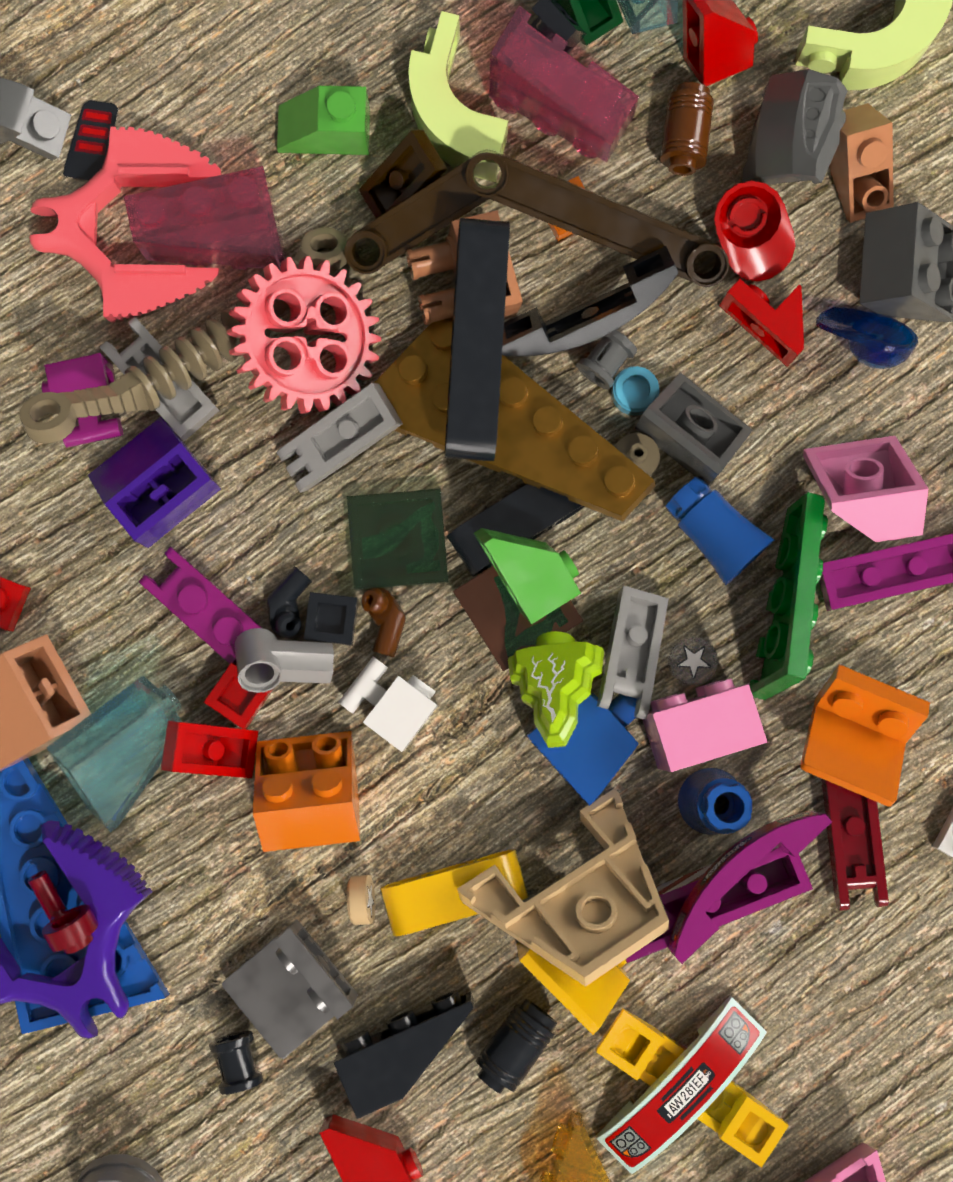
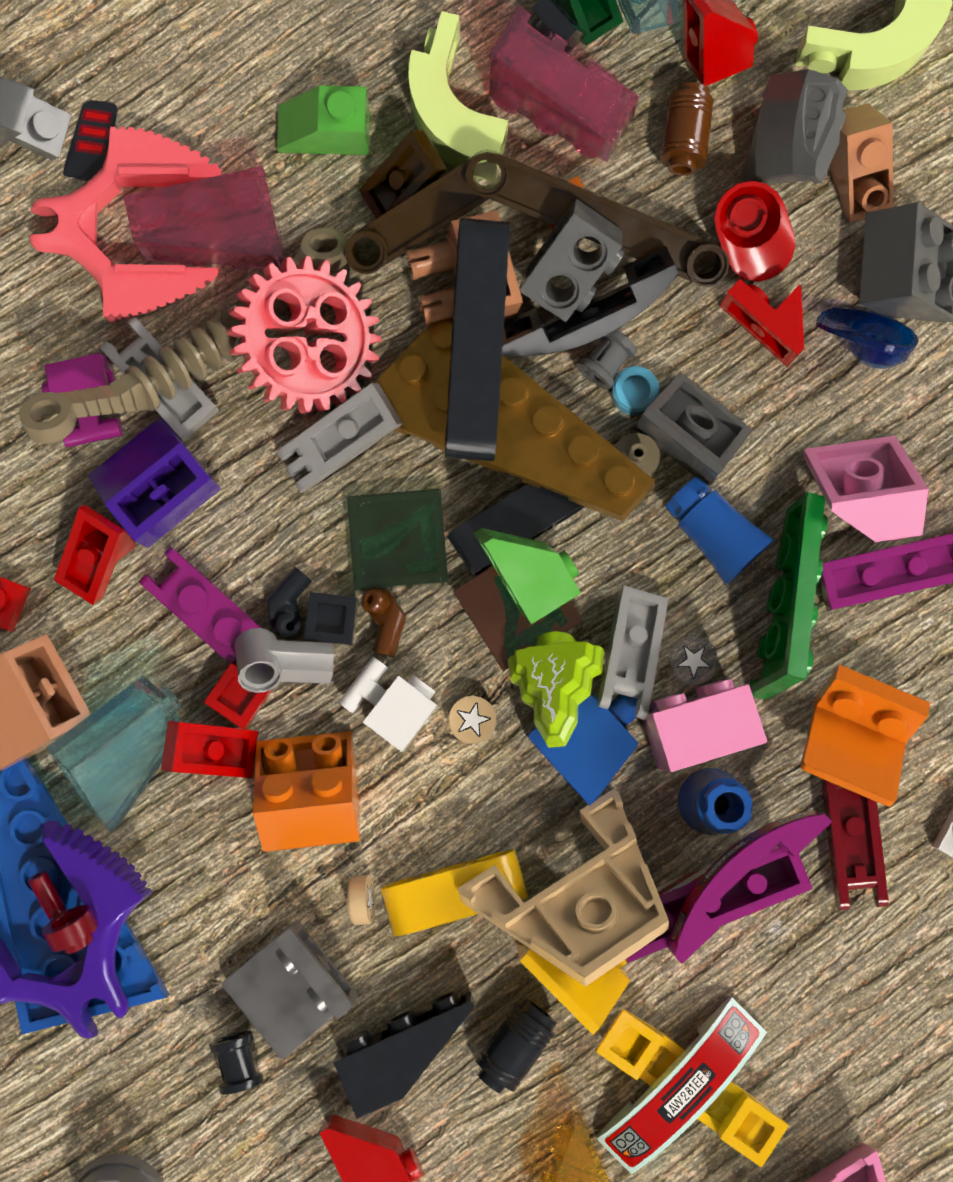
none -> red slope [54,504,136,605]
none -> tan tile [449,696,496,744]
none -> dark grey brick [519,199,624,322]

